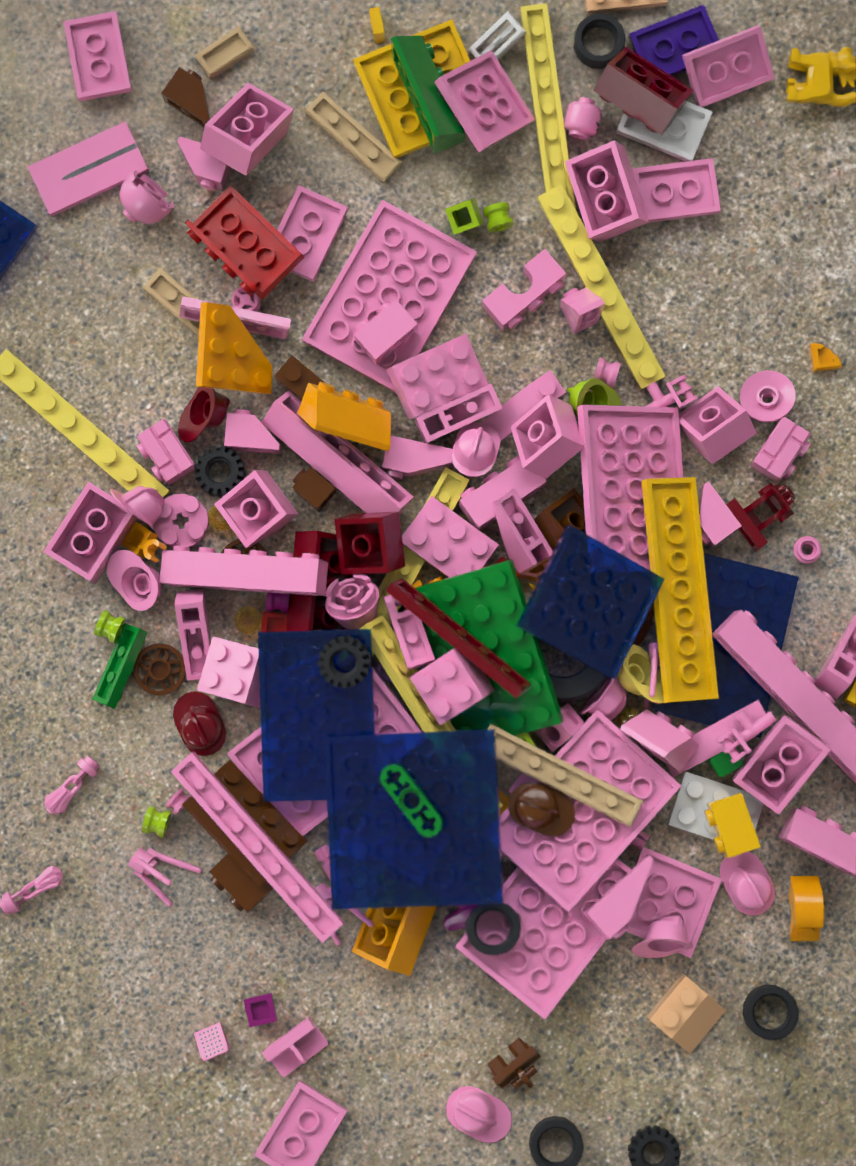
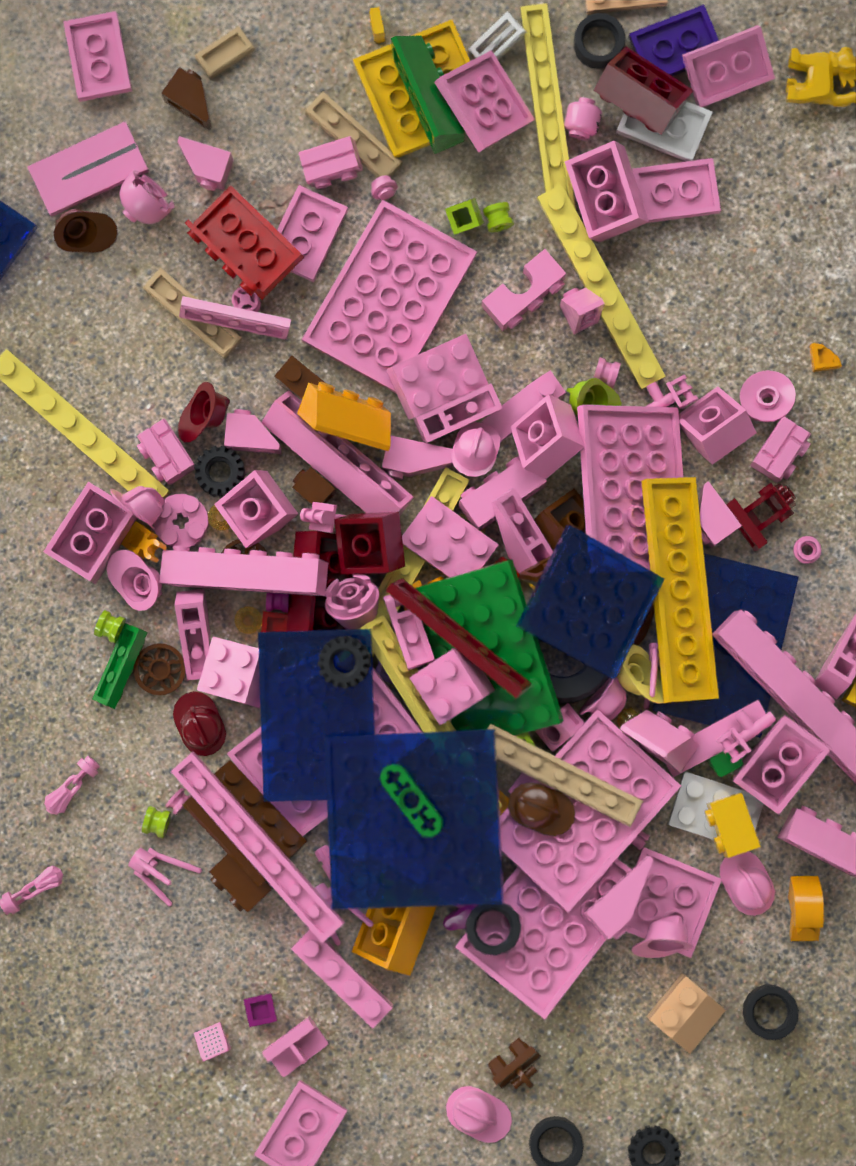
light orange plate [196,302,273,394] -> none
bright pink brick [200,83,294,176] -> none
bright pink brick [354,299,418,365] -> none
none -> reddish brown piece [53,209,118,253]
none -> bright pink arch [291,929,393,1029]
none -> bright pink brick [299,136,363,189]
none -> bright pink arm [300,502,346,533]
none -> bright pink plate [371,175,398,200]

